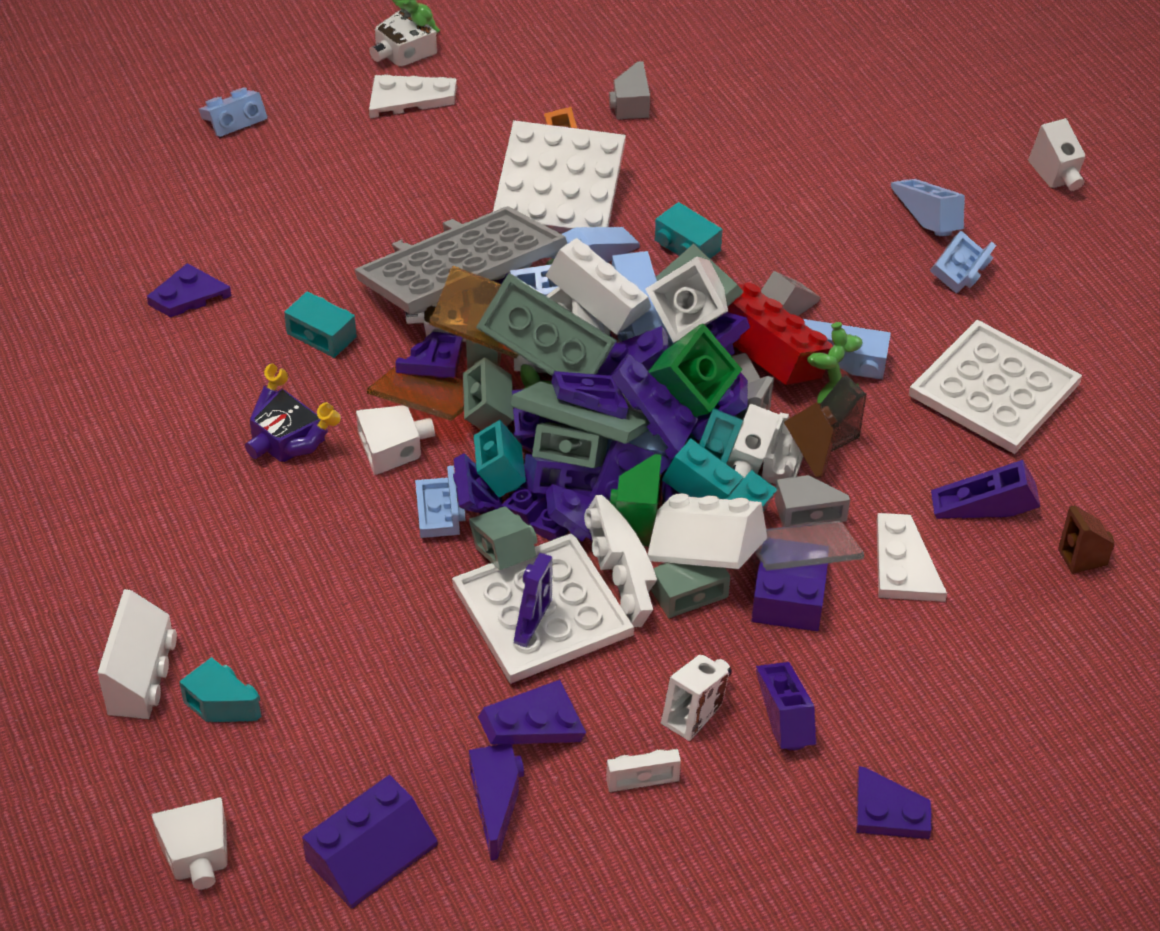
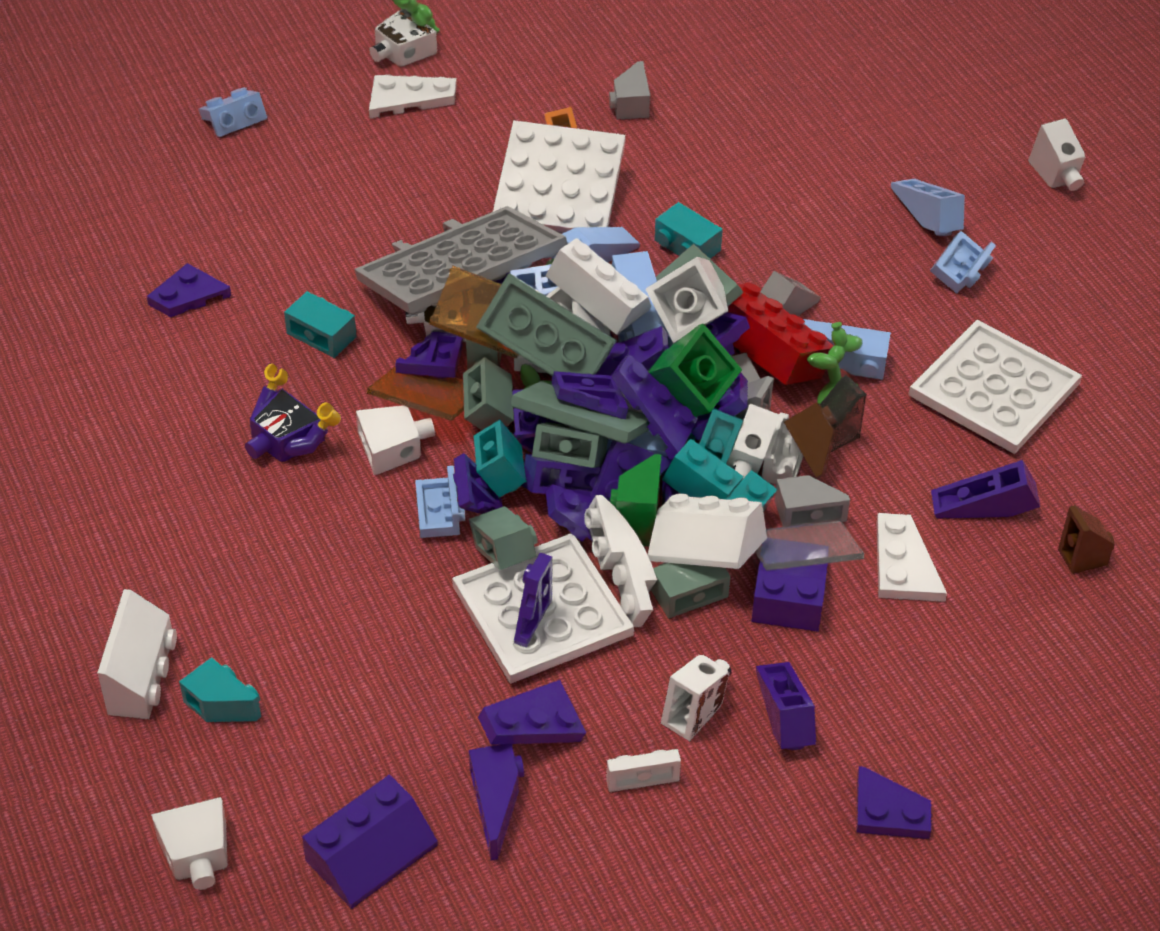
dark purple slope [501,486,569,541] -> none

